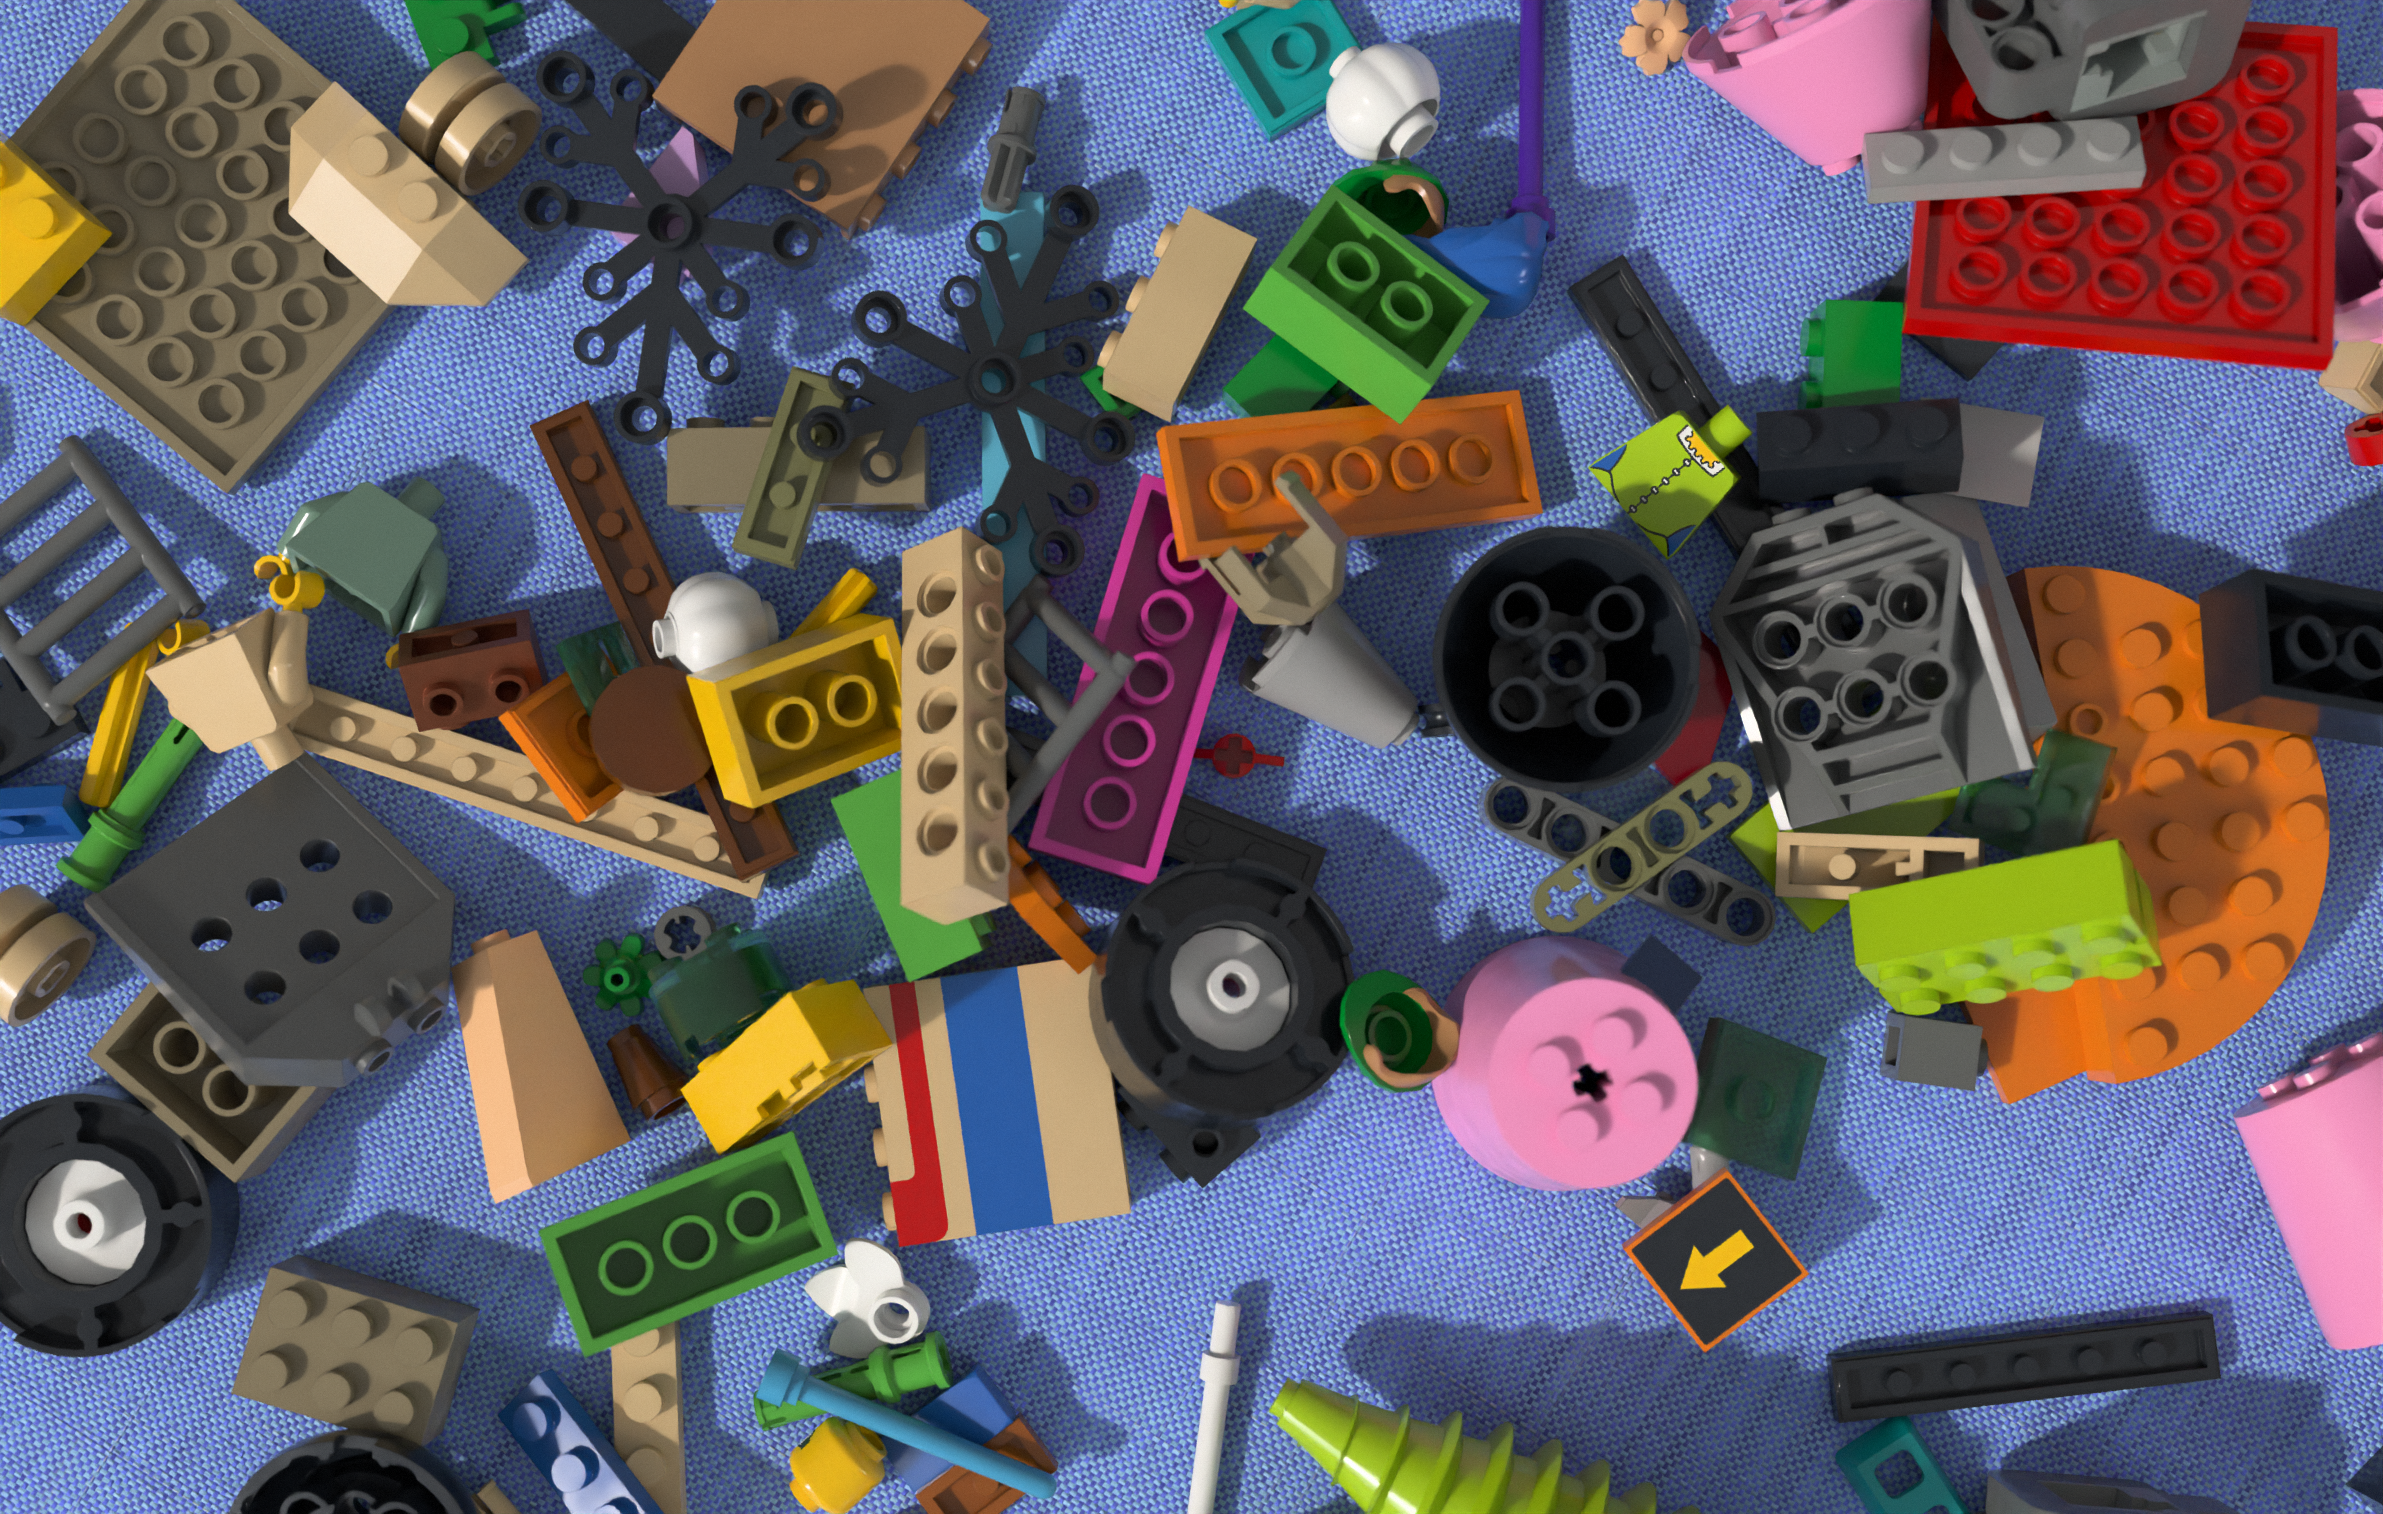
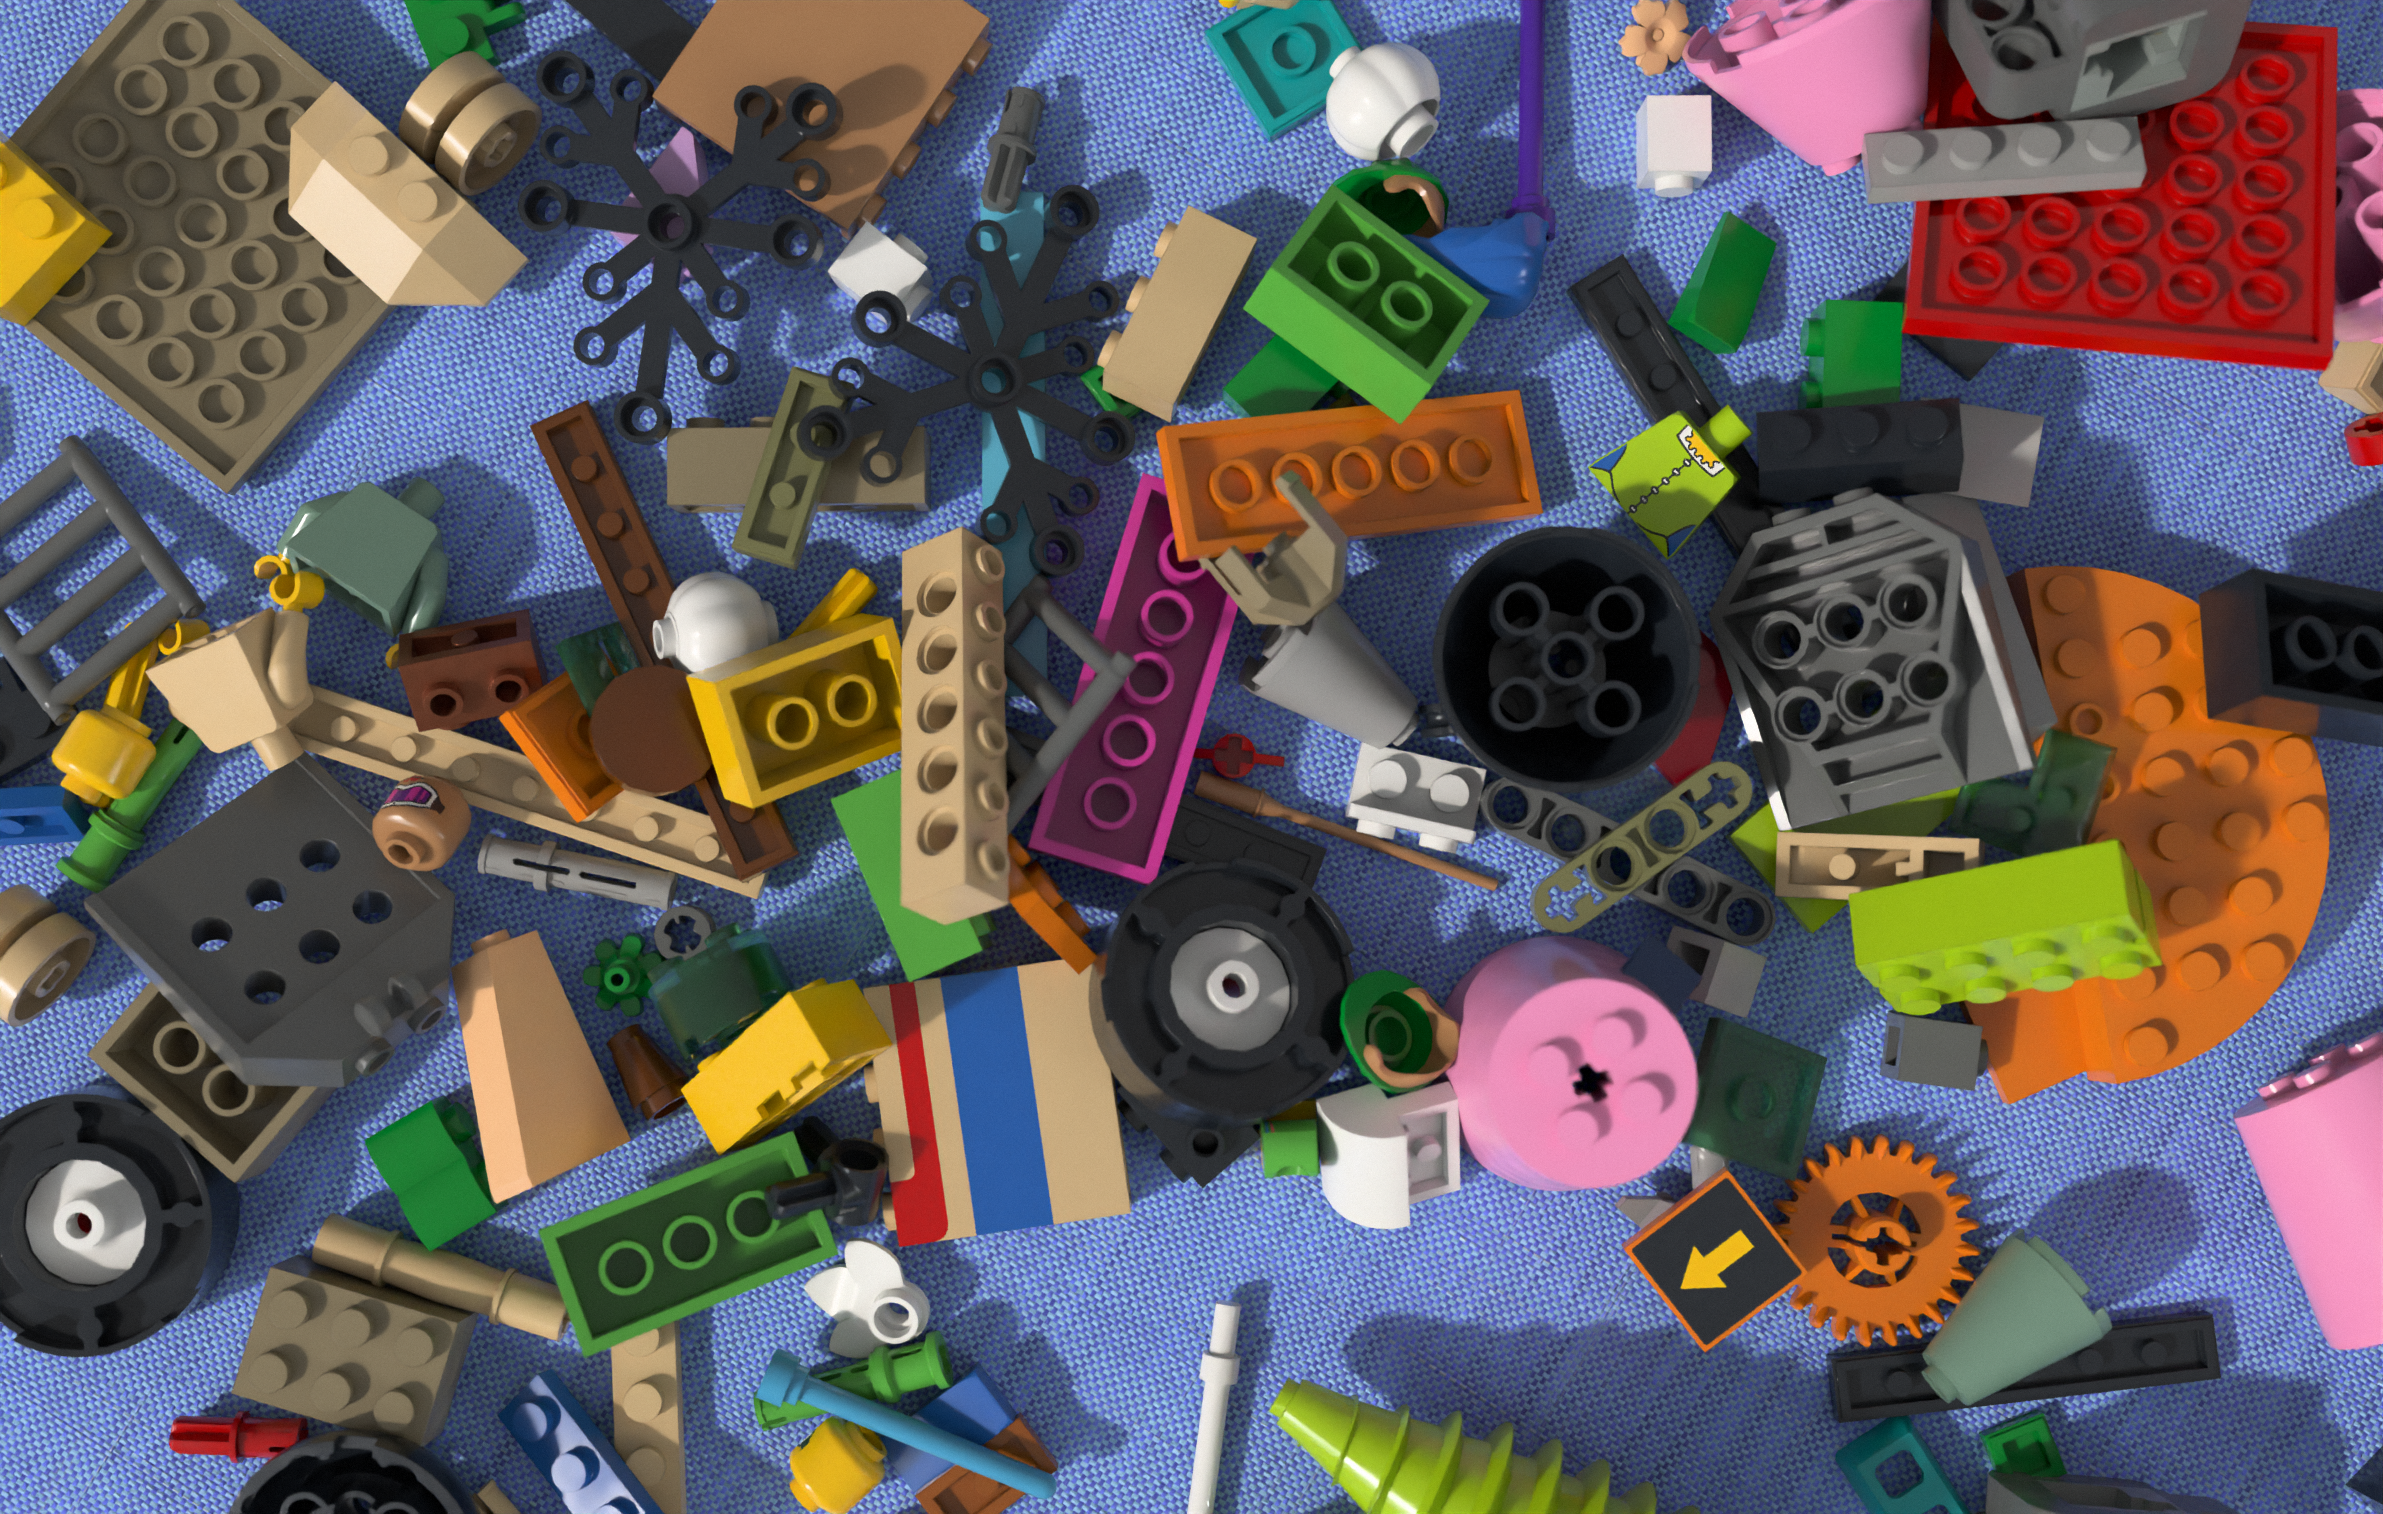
none -> yellow head [51,704,157,805]
none -> red axle [169,1411,309,1463]
none -> tan piece [312,1213,571,1342]
none -> green brick [364,1095,509,1252]
none -> medium nougat head [372,776,472,871]
none -> light grey pin [478,834,678,911]
none -> black axle [764,1116,889,1226]
none -> white brick [828,221,934,324]
none -> medium nougat piece [1193,770,1498,891]
none -> bright green leg [1260,1097,1320,1179]
none -> white brick [1316,1081,1461,1229]
none -> white bracket [1344,742,1487,854]
none -> white brick [1636,95,1712,197]
none -> light grey brick [1666,925,1767,1018]
none -> green slope [1668,211,1777,354]
none -> orange gear [1770,1134,1981,1347]
none -> sand green cone [1922,1228,2113,1406]
none -> green tile [1979,1409,2067,1477]

